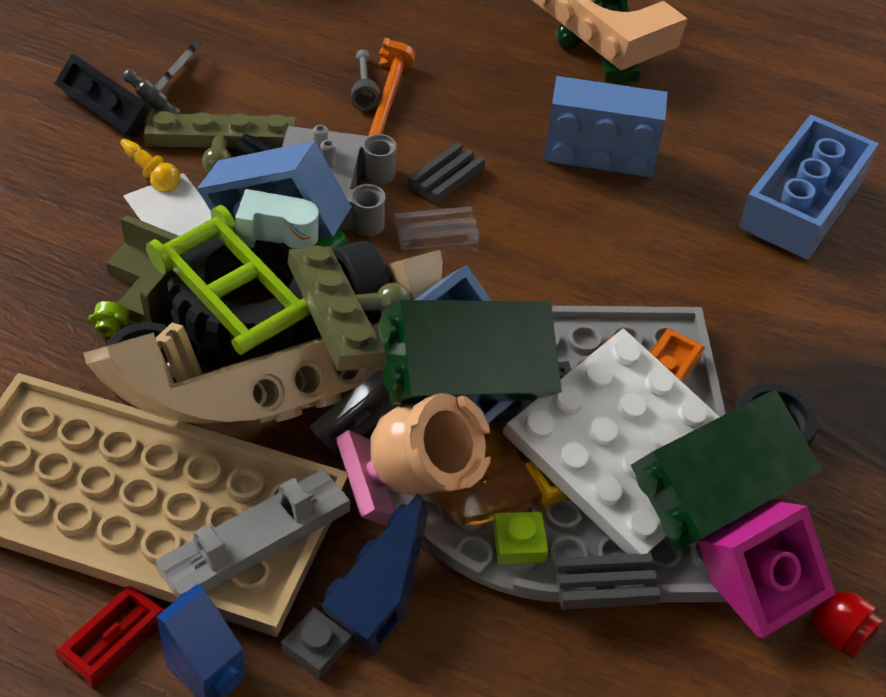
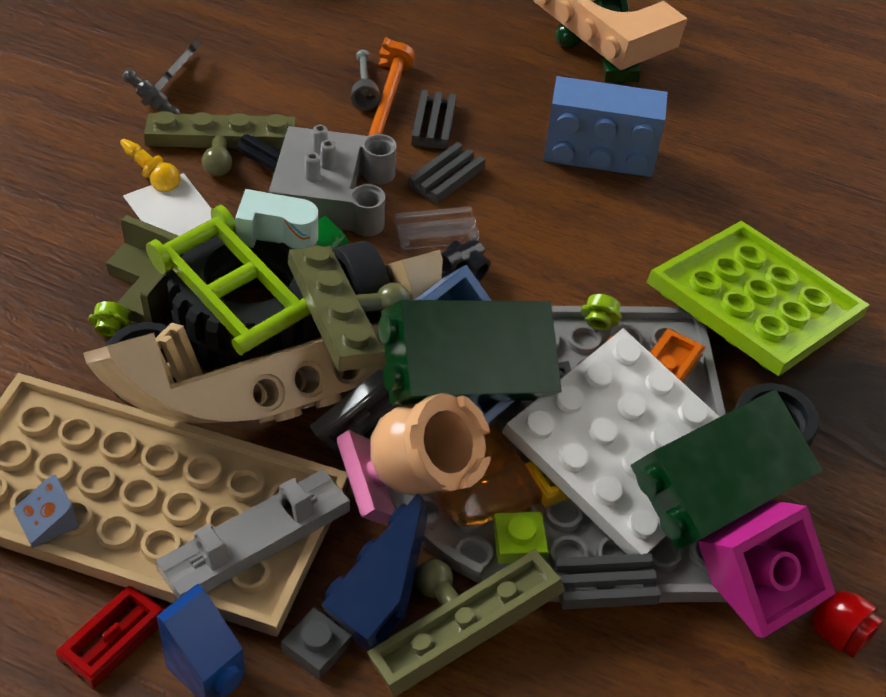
black plate [54,53,153,138] -> none
medium blue brick [197,141,351,239] -> none
medium blue brick [738,114,879,260] -> none
none -> sand blue slope [13,474,78,548]
none -> olive plate [367,549,565,697]
none -> dark grey tile [411,90,457,150]
none -> black plate [441,239,491,282]
none -> lime plate [581,294,622,331]
none -> lime plate [646,221,869,376]

